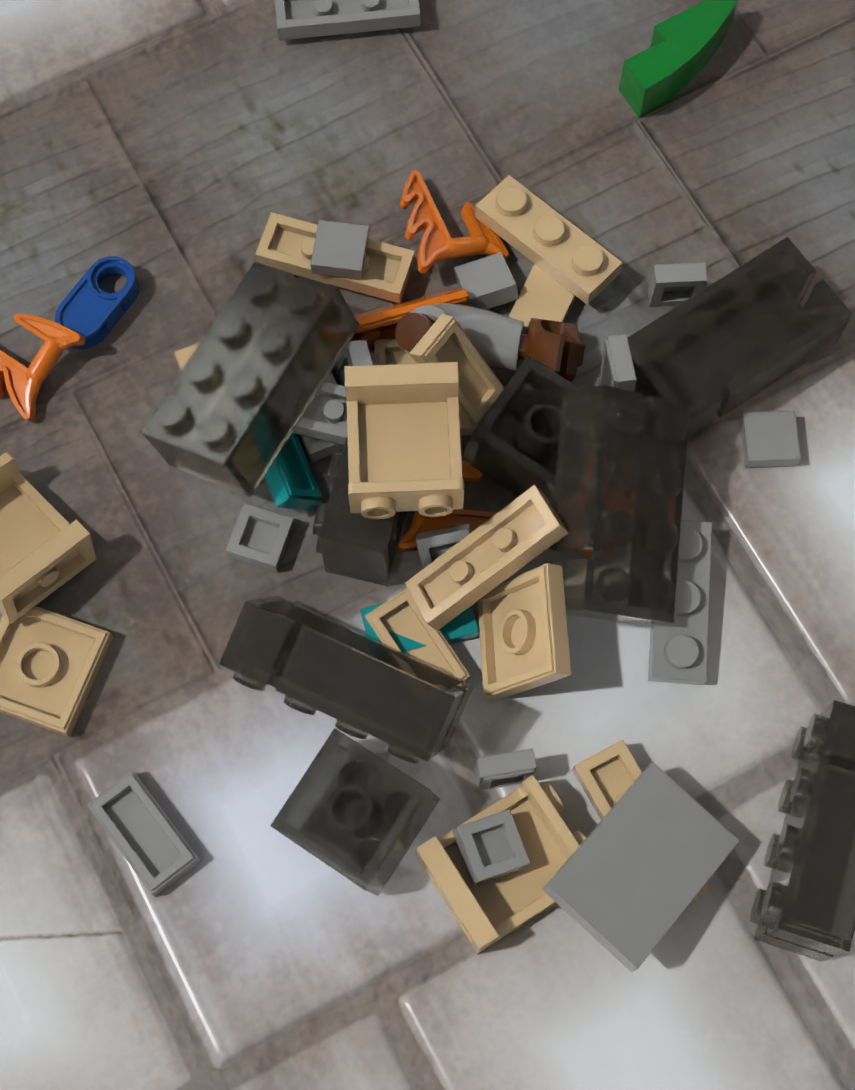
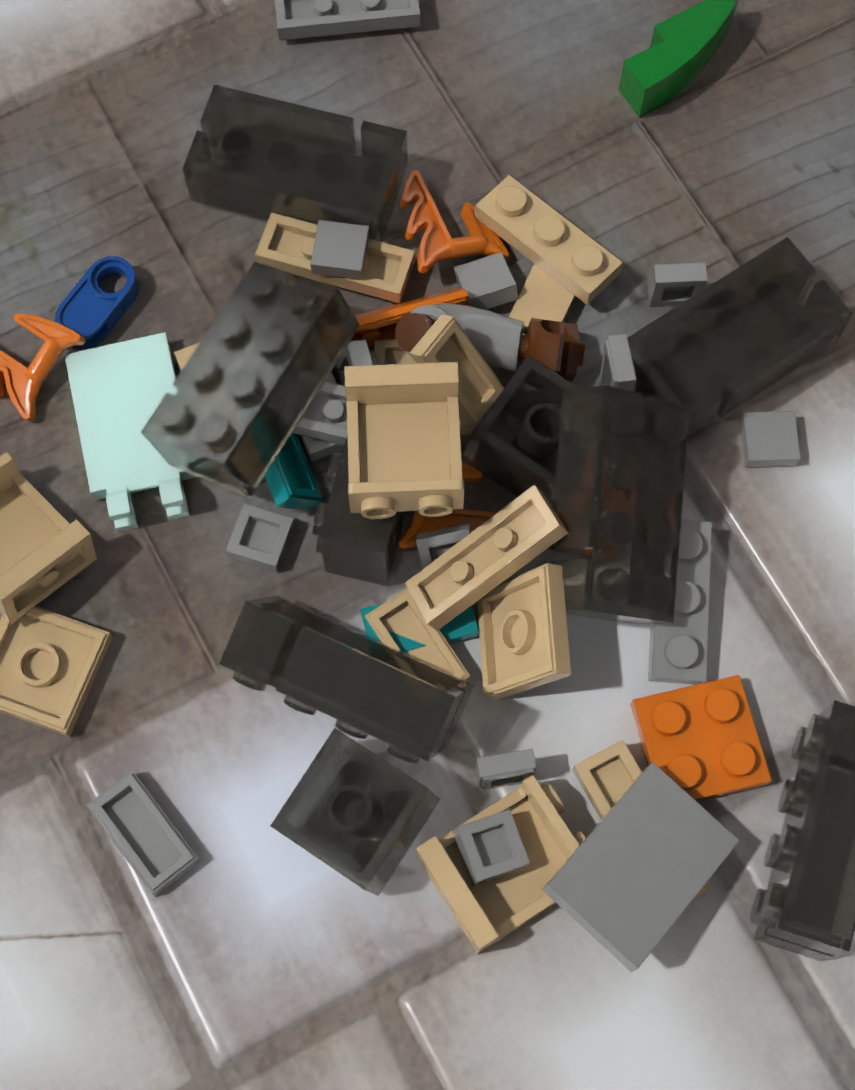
none -> light aqua tile [64,332,197,532]
none -> clear smoke piece [182,84,408,242]
none -> orange plate [630,675,772,802]

